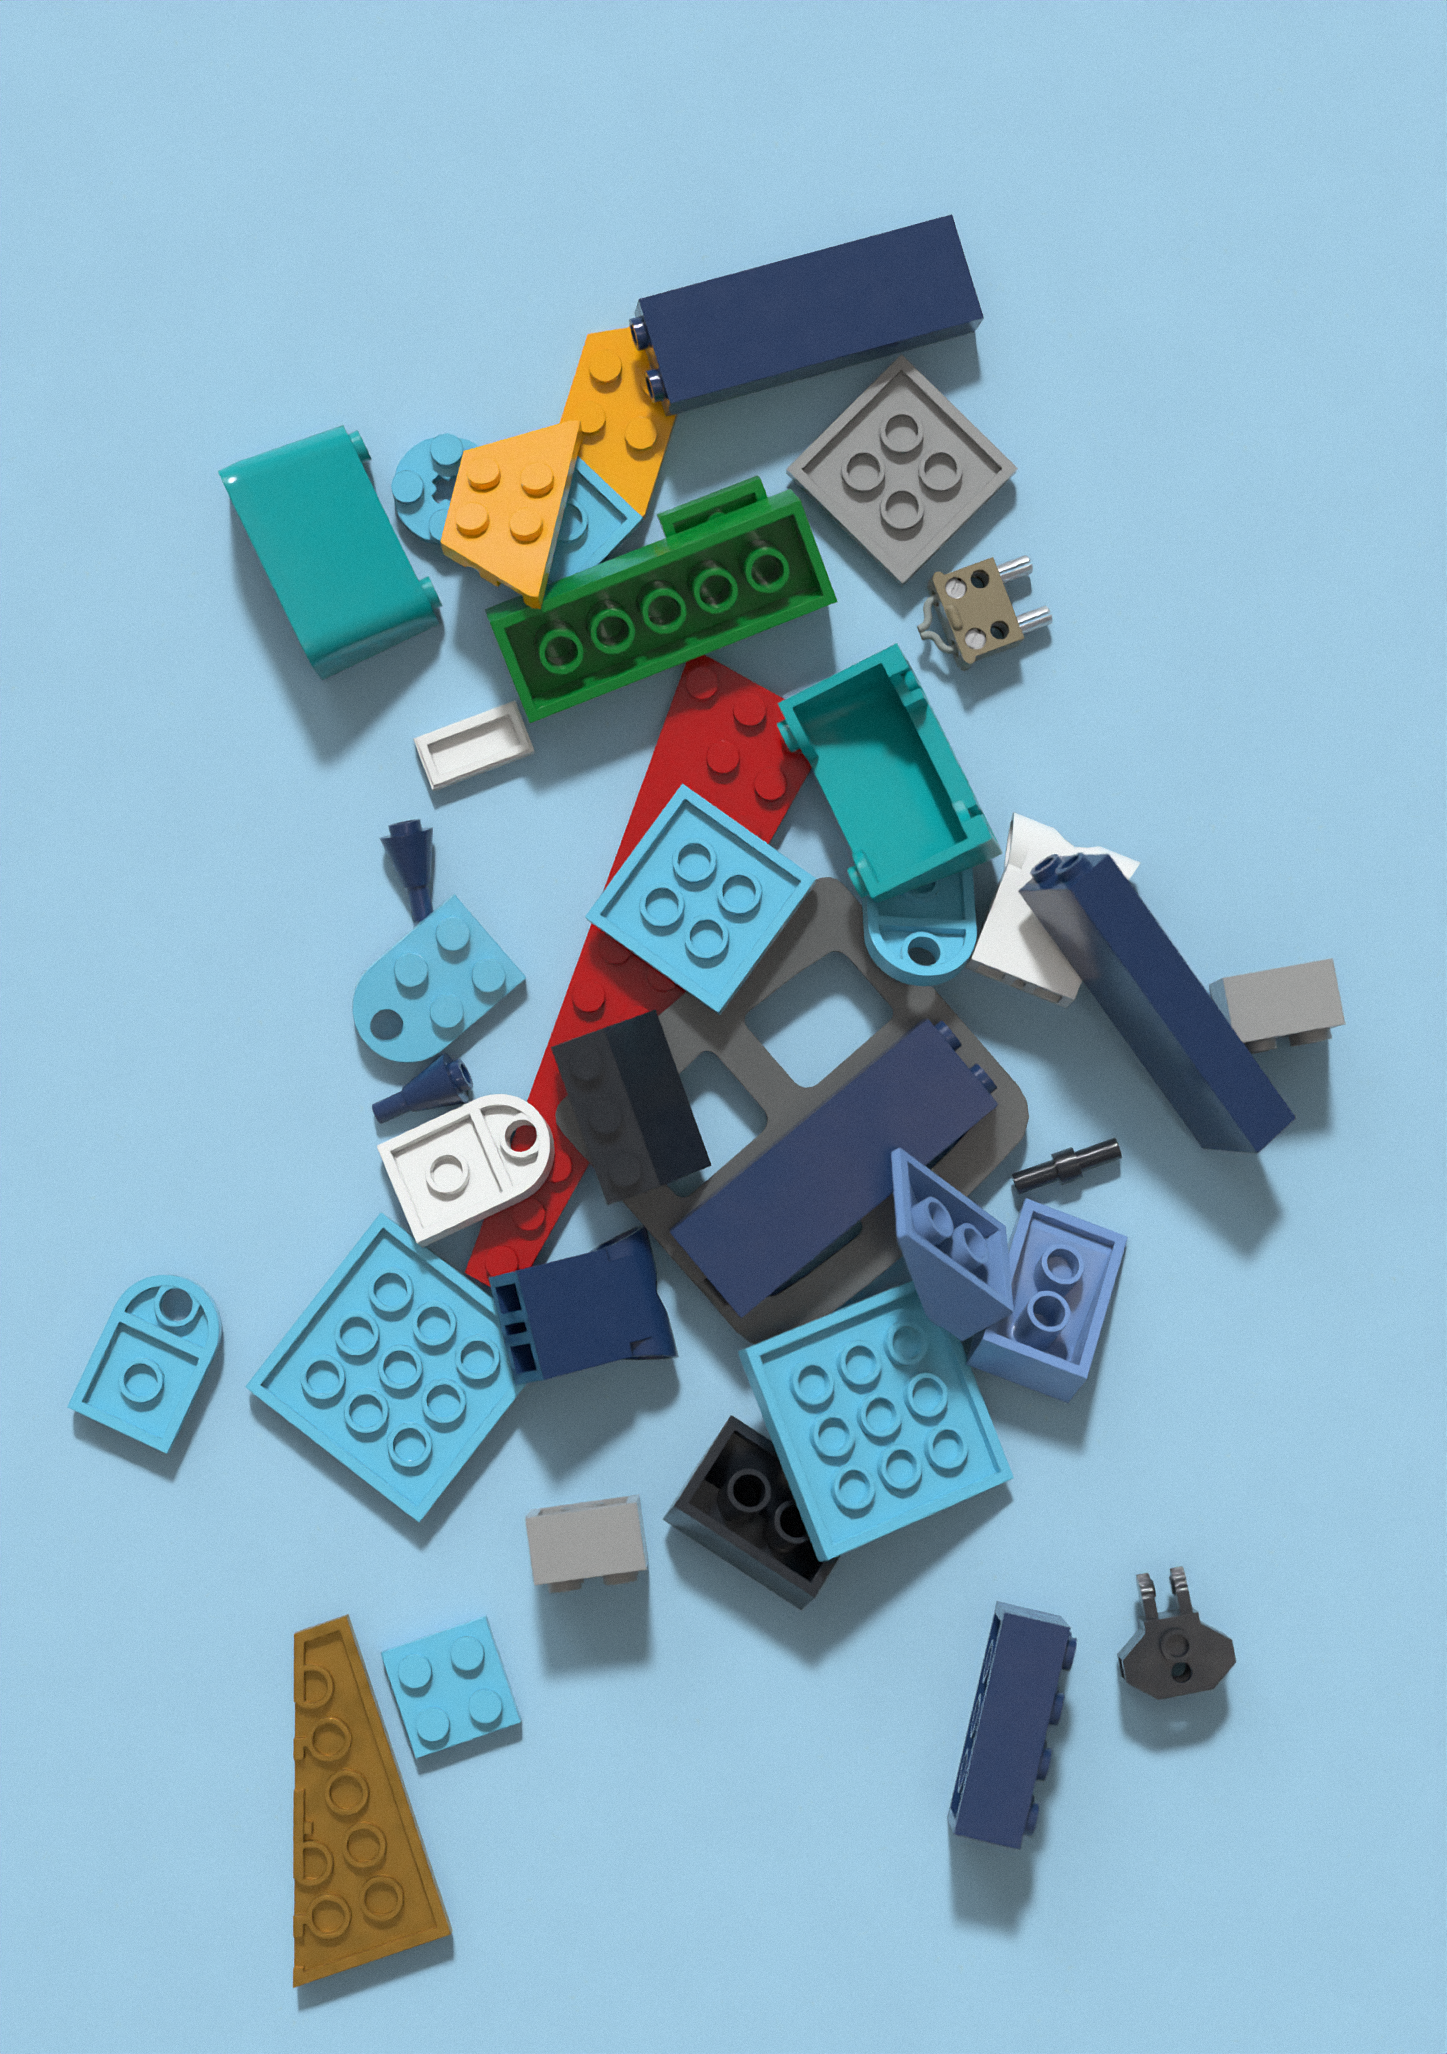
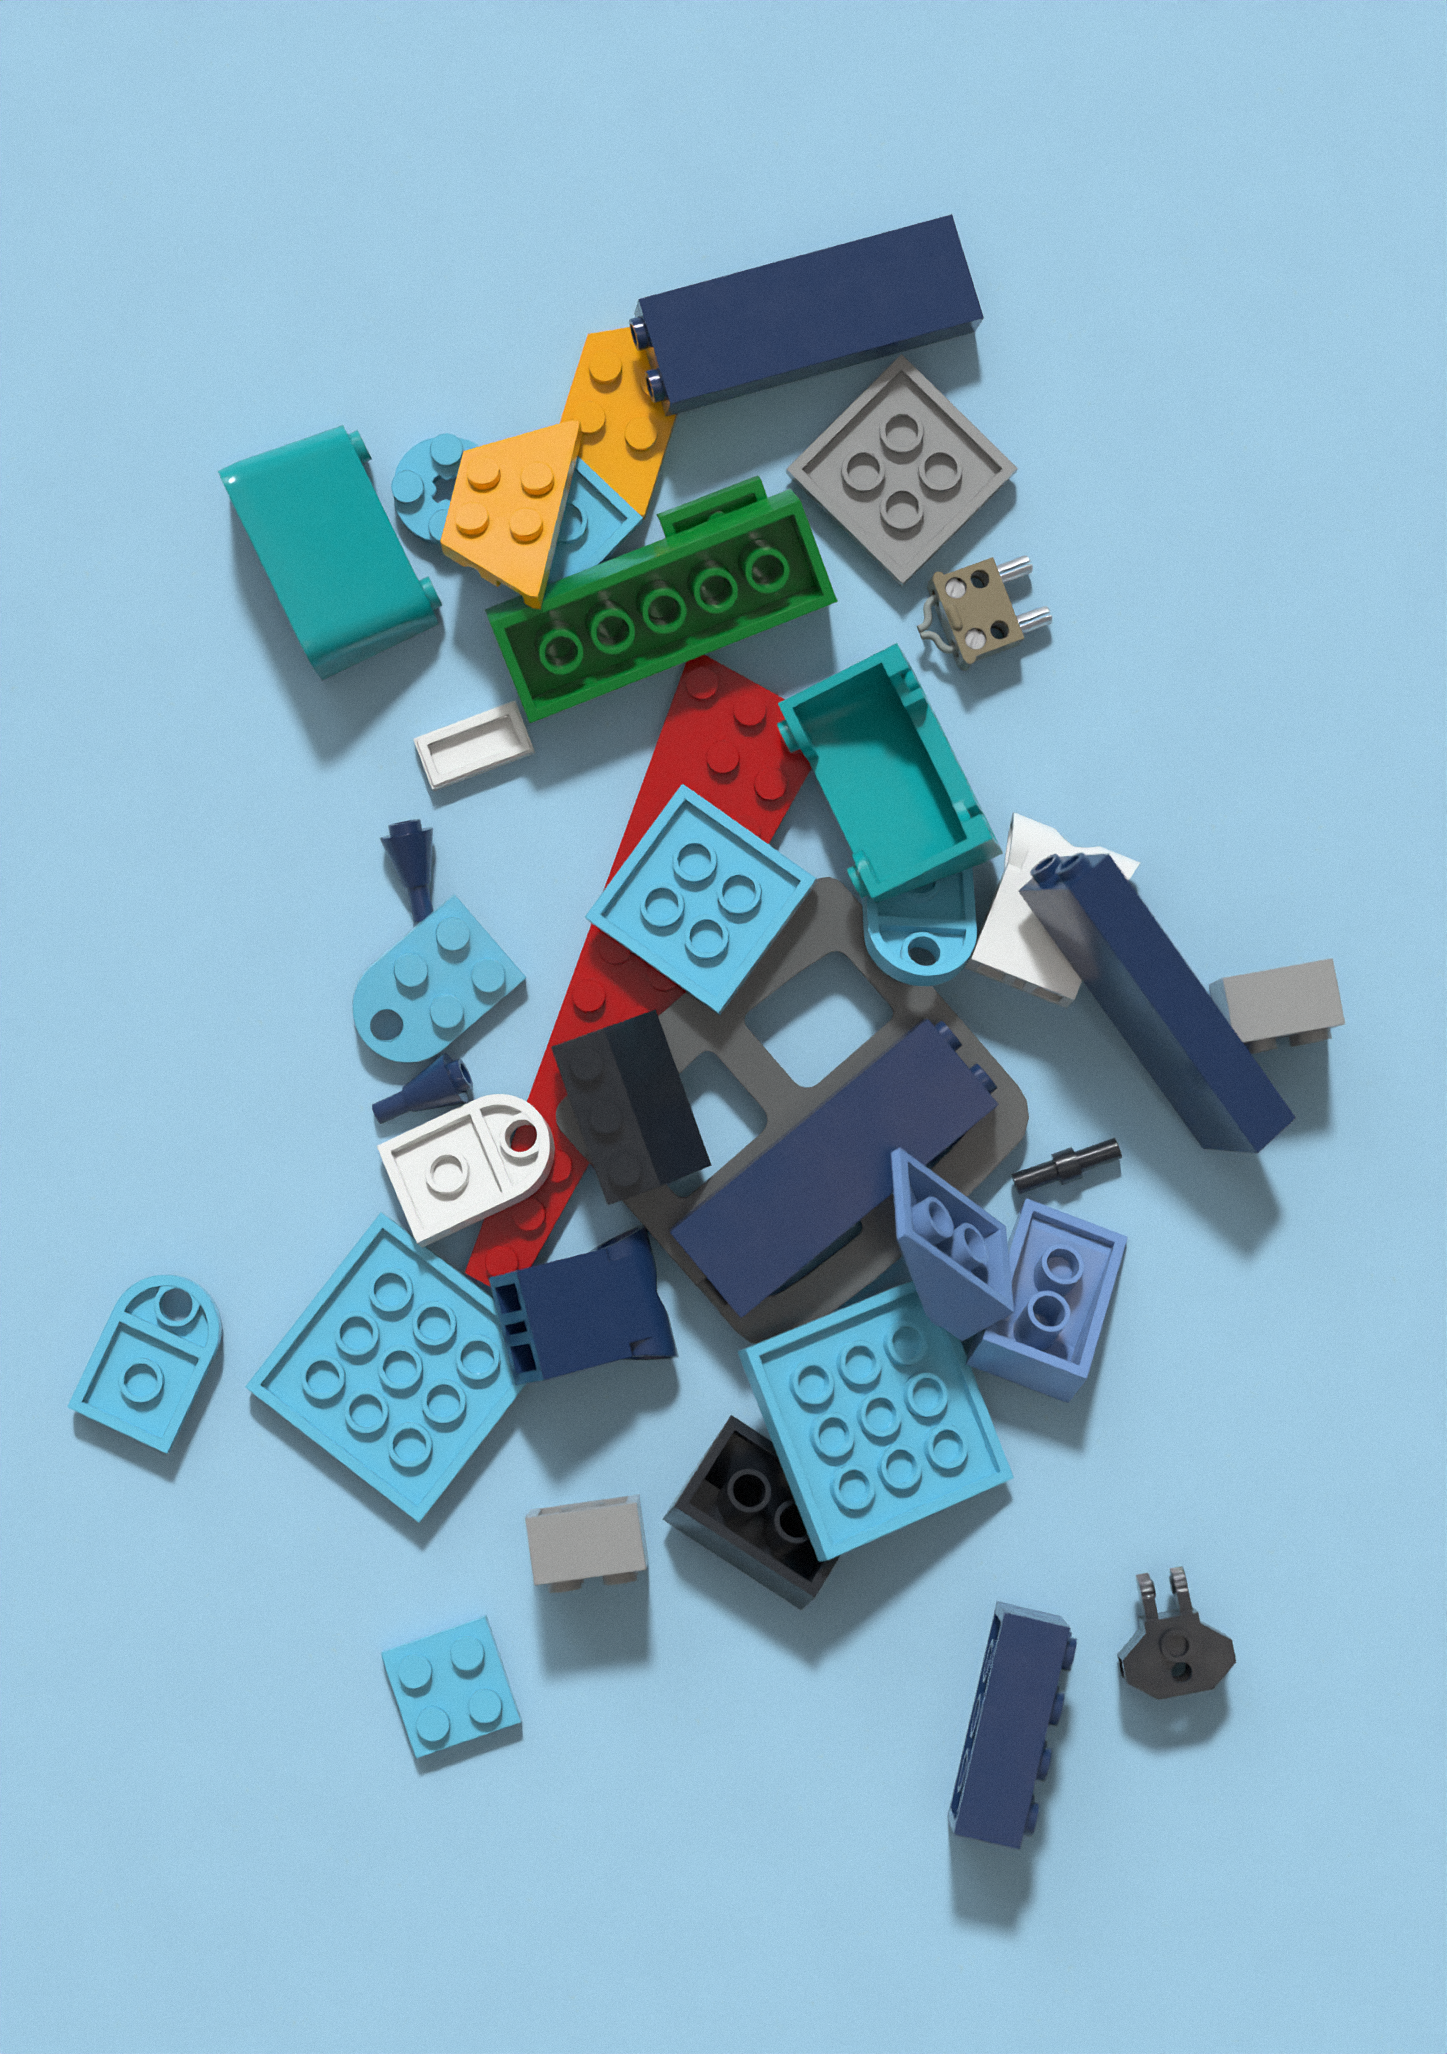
pearl gold wing [293,1614,453,1988] -> none

